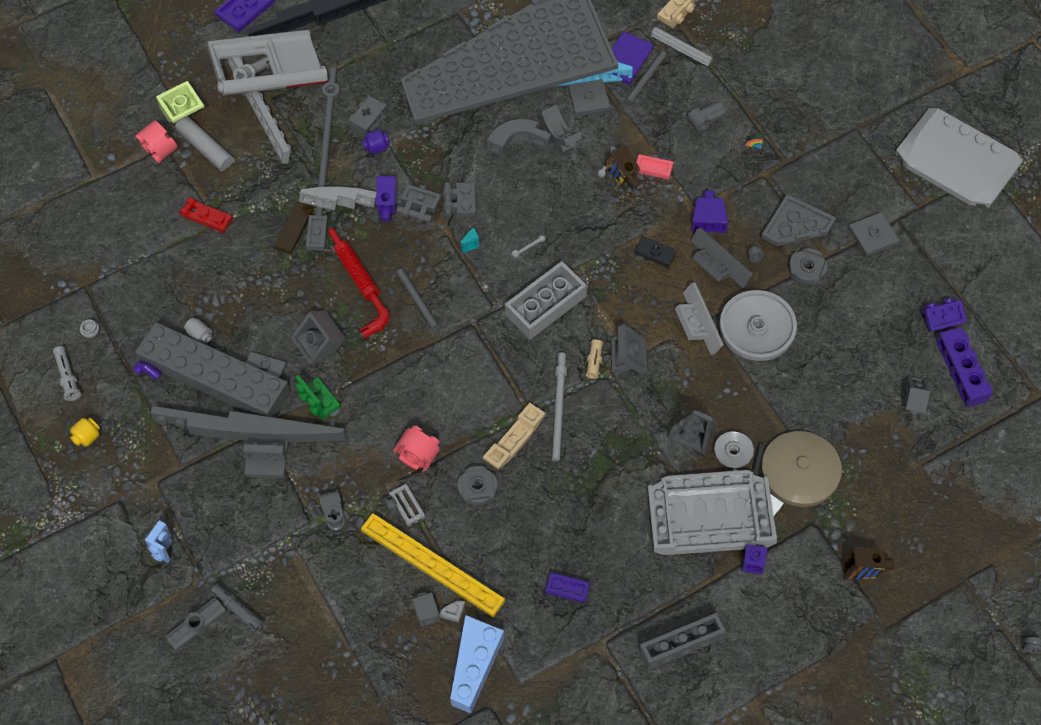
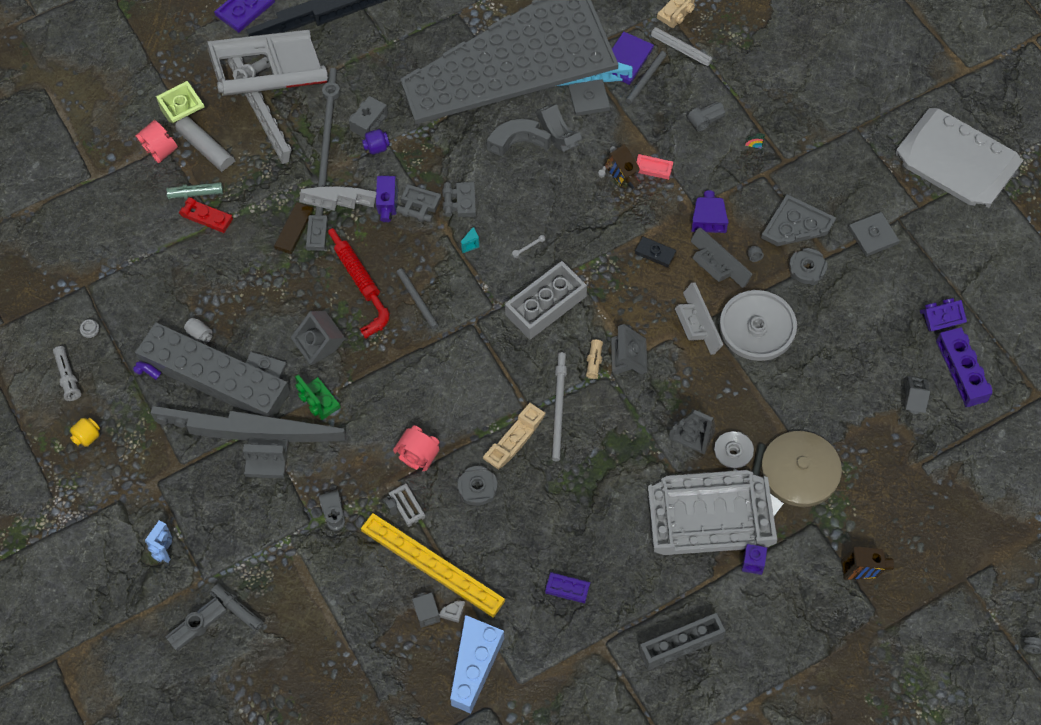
none -> sand green pin [167,182,223,199]

